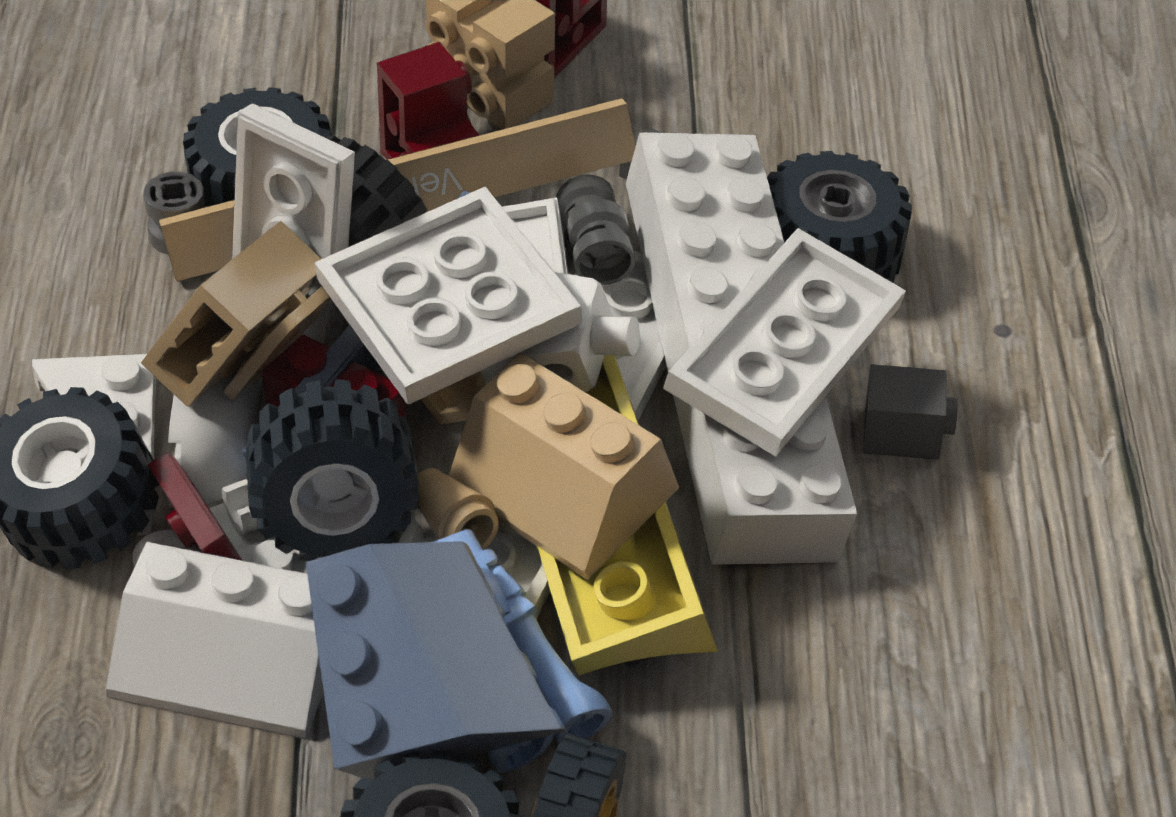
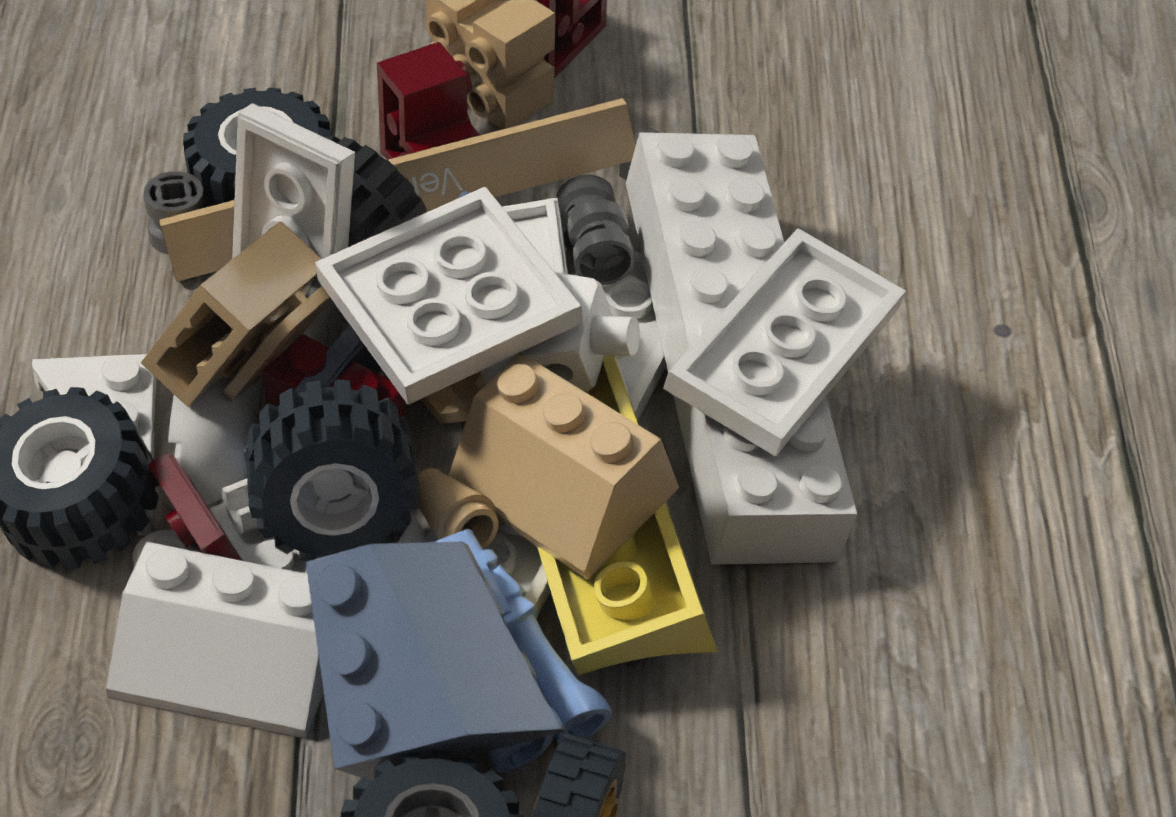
black wheel [767,151,912,283] -> none
dark grey brick [863,364,958,460] -> none

